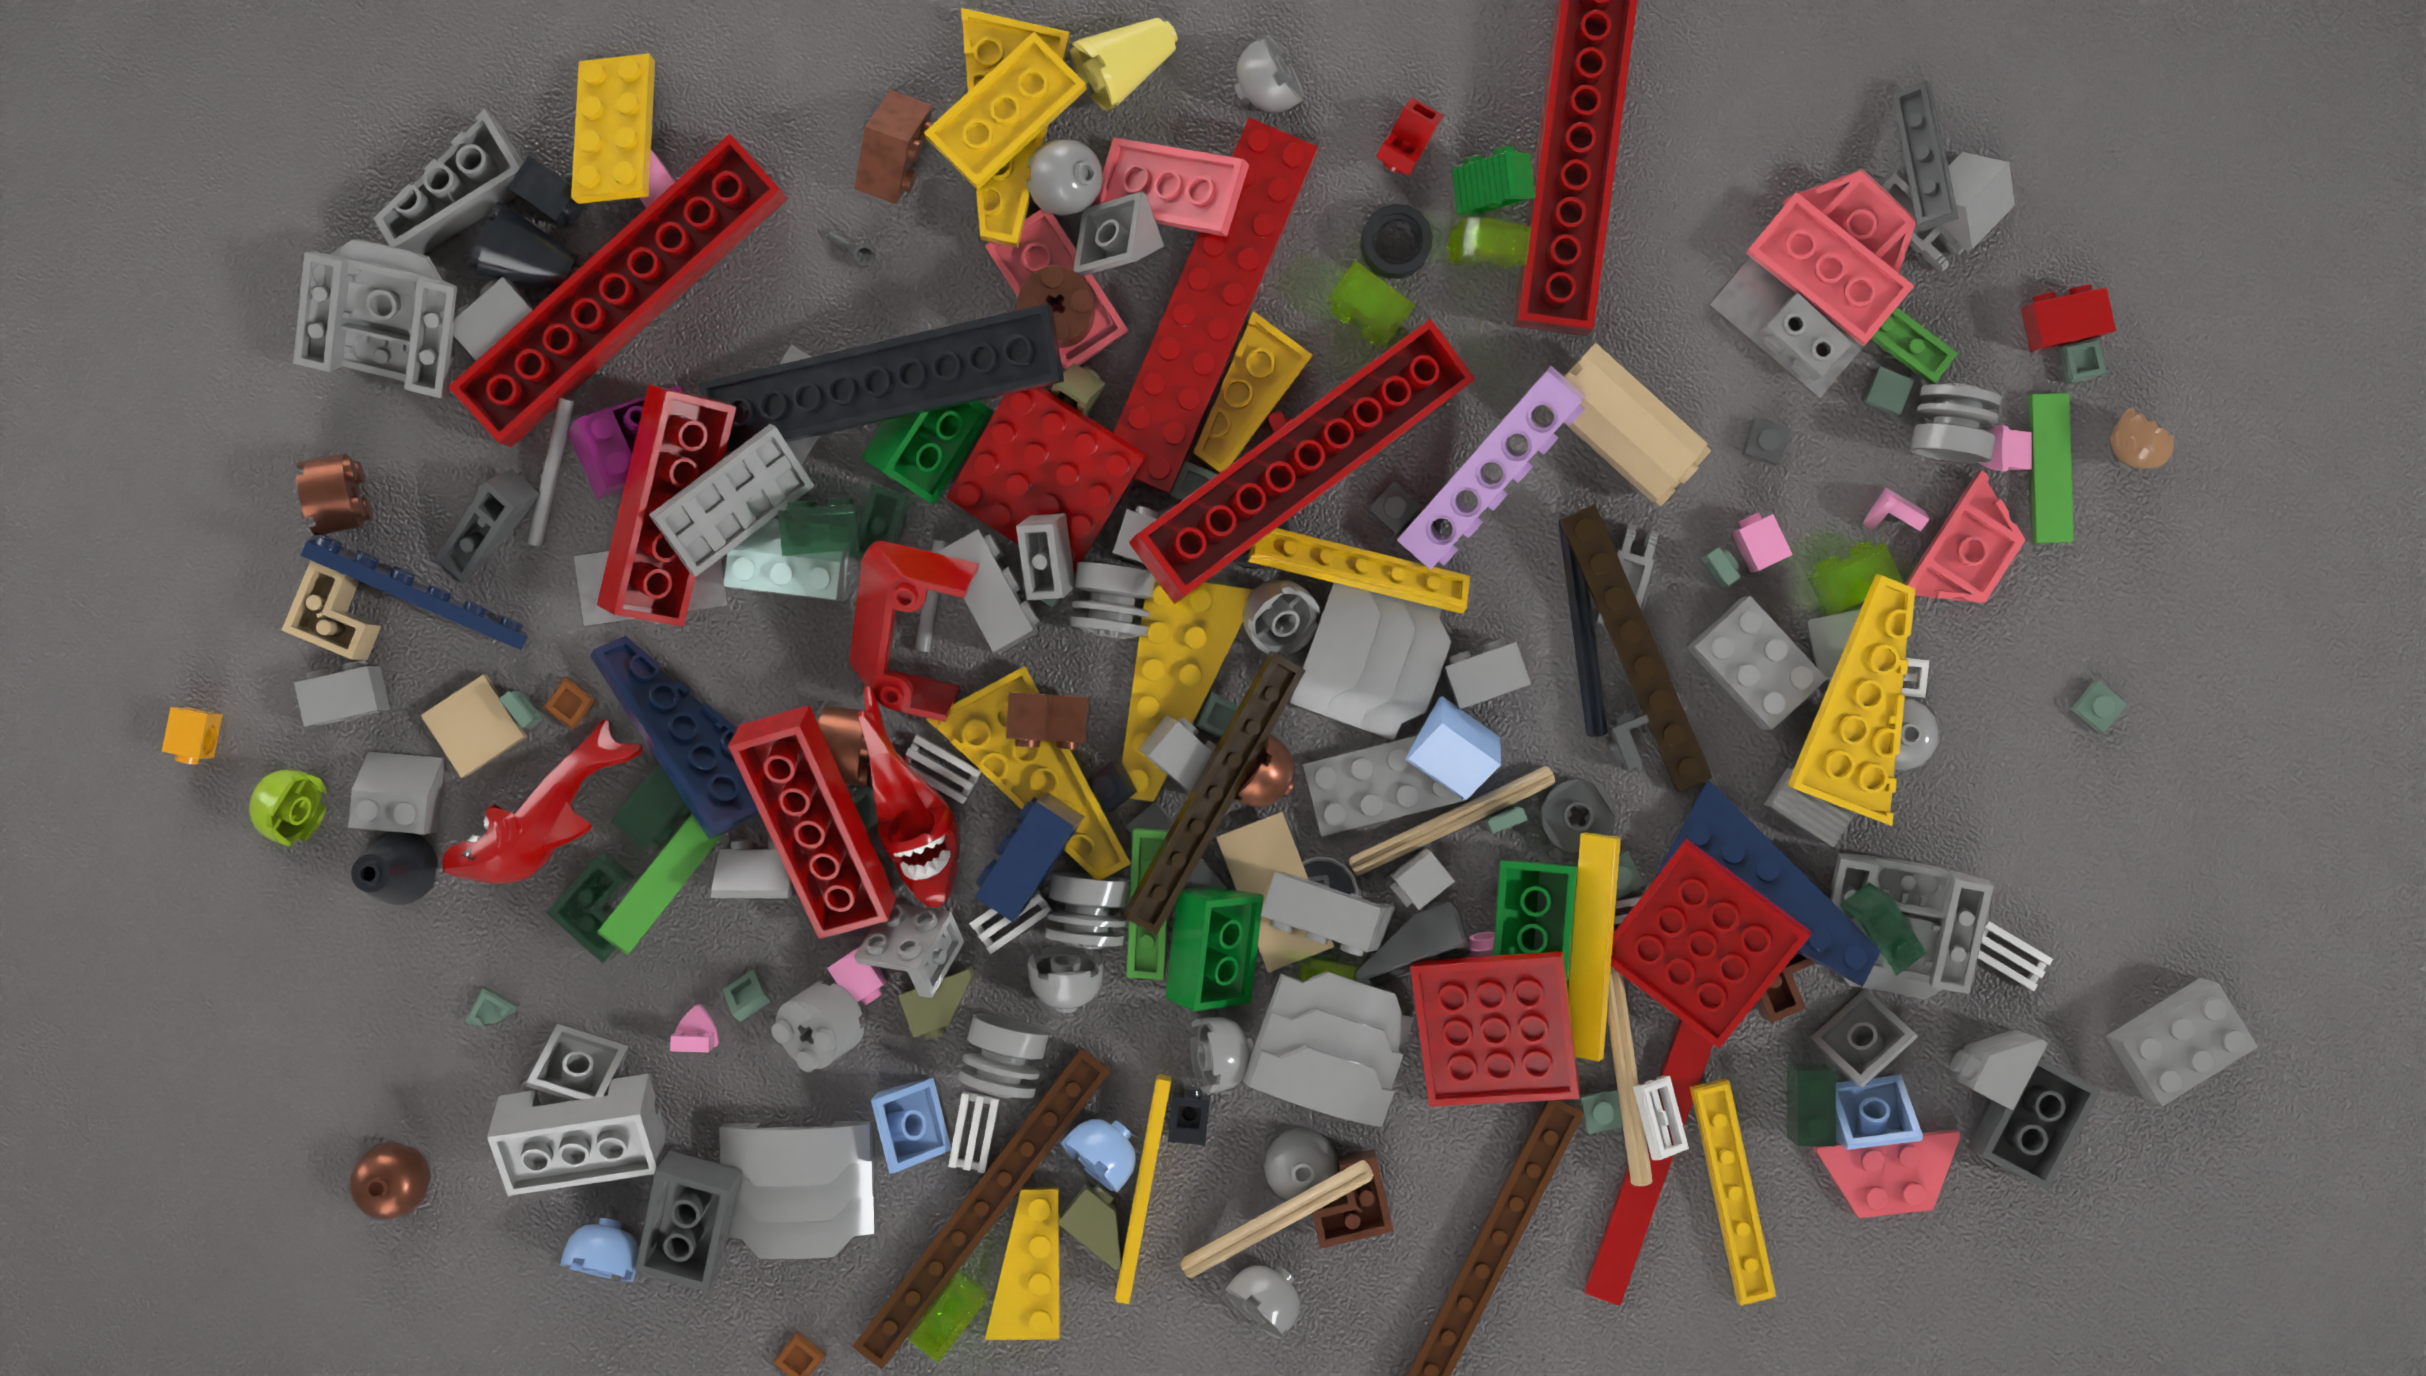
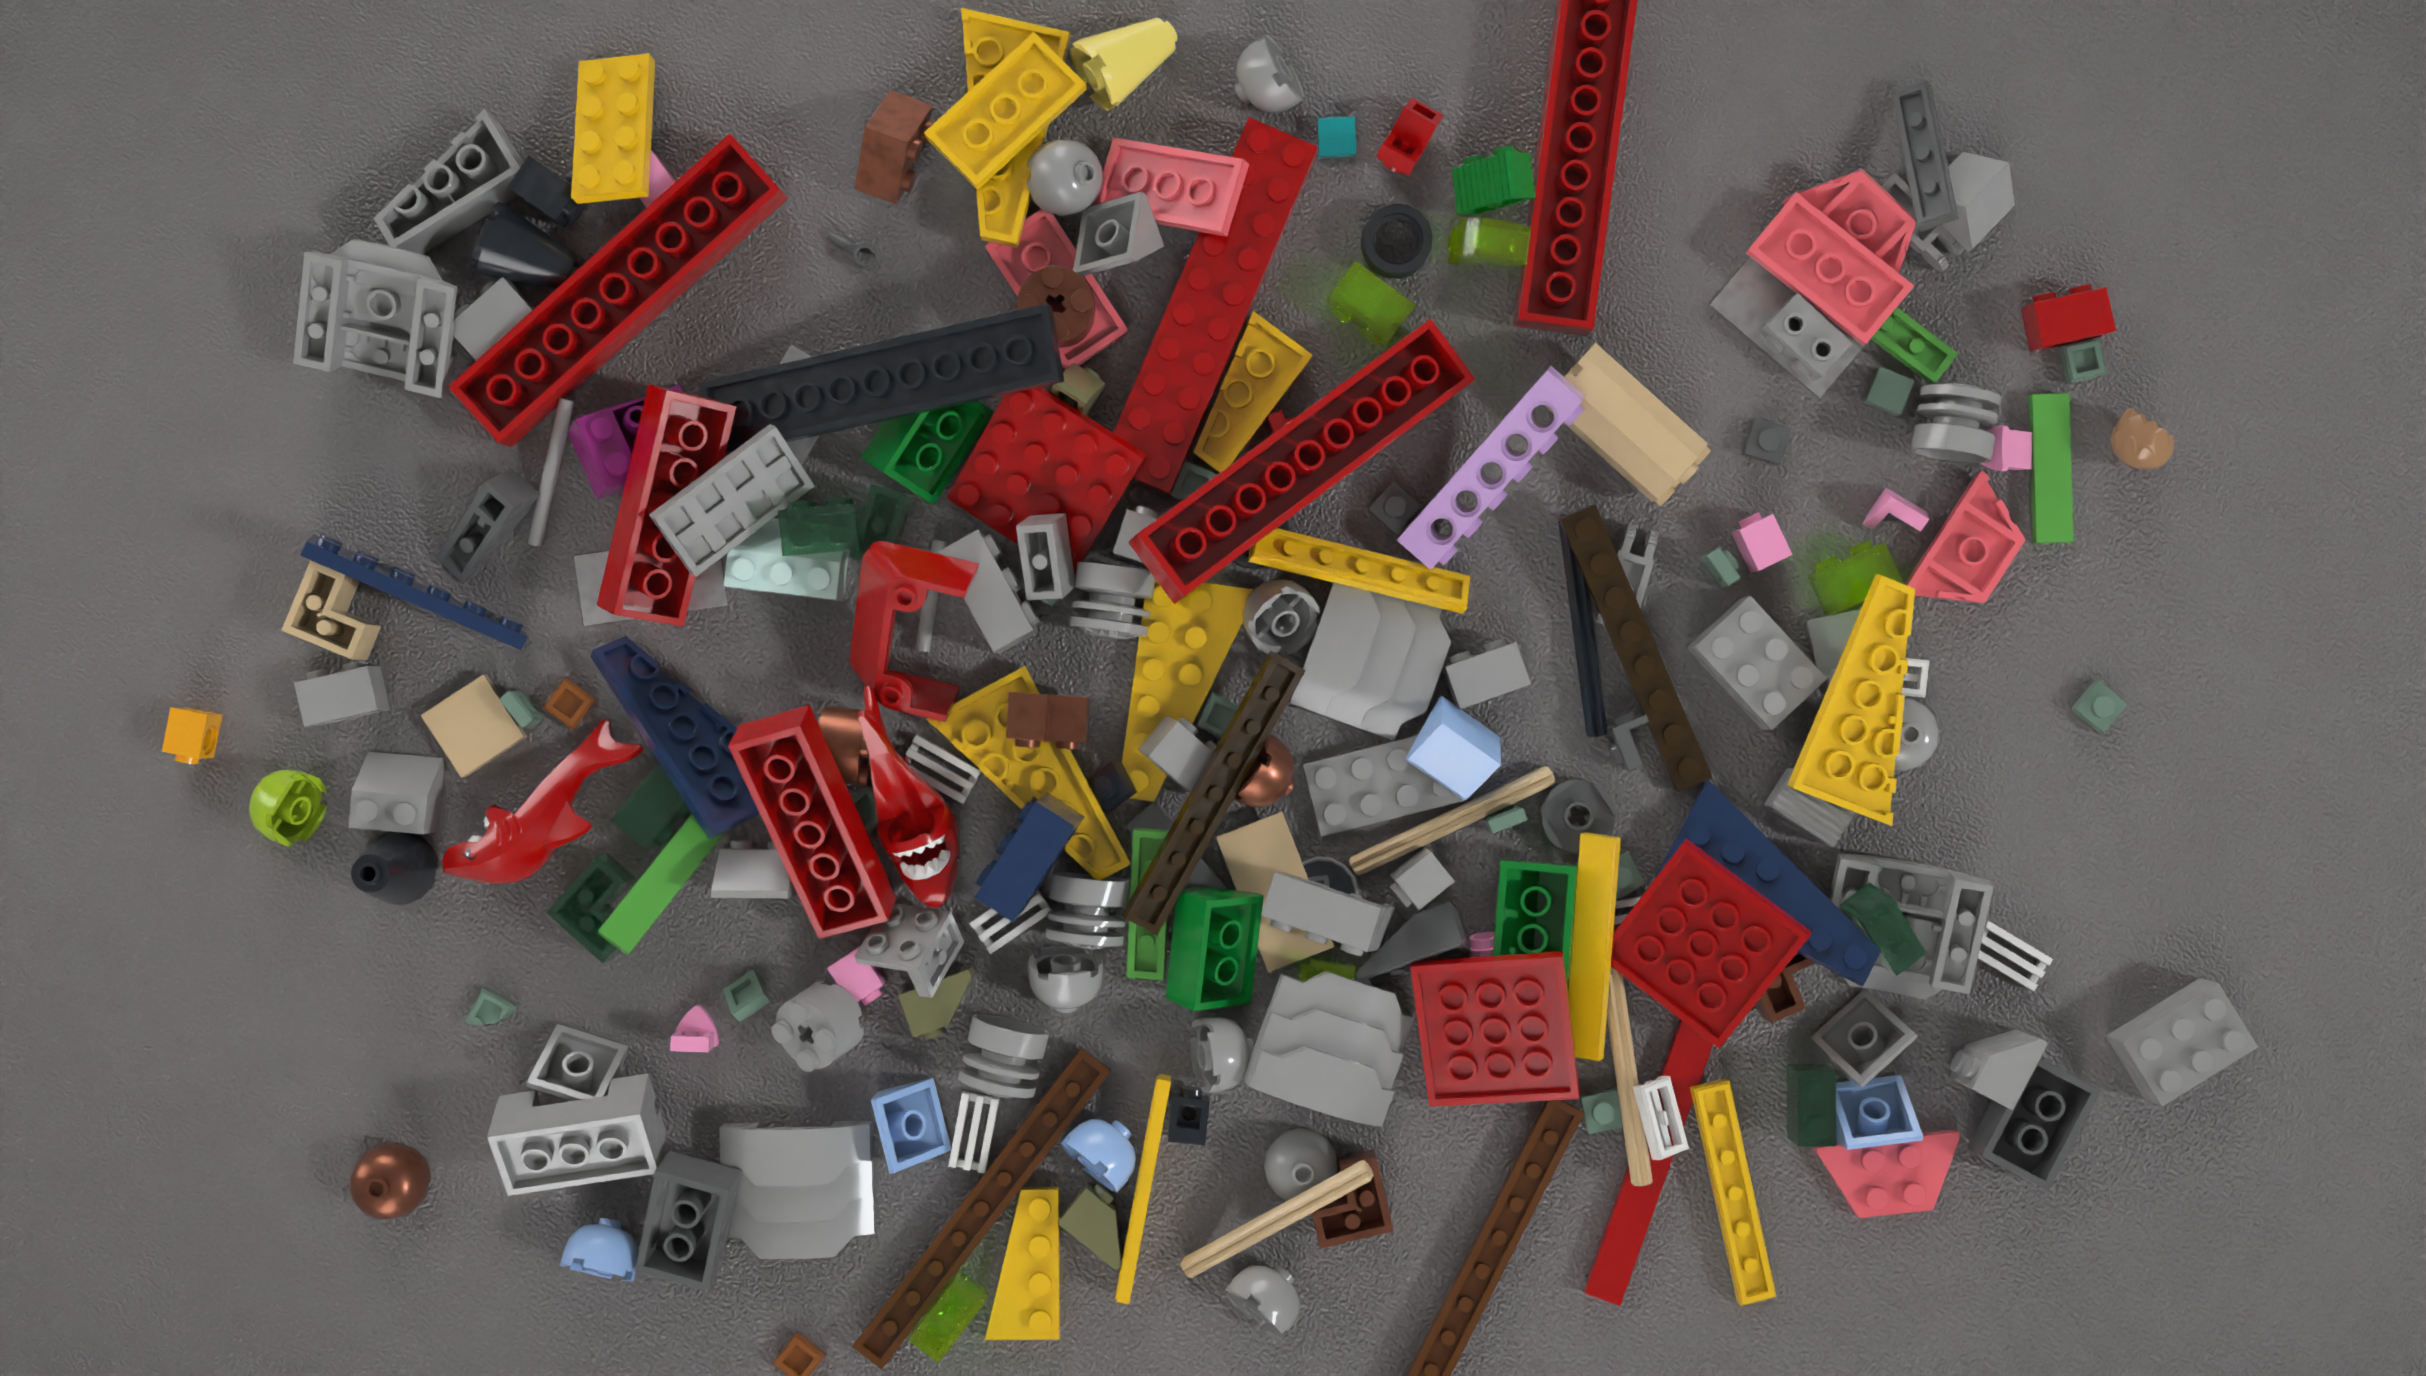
copper brick [296,453,372,536] -> none
none -> teal tile [1317,117,1356,158]

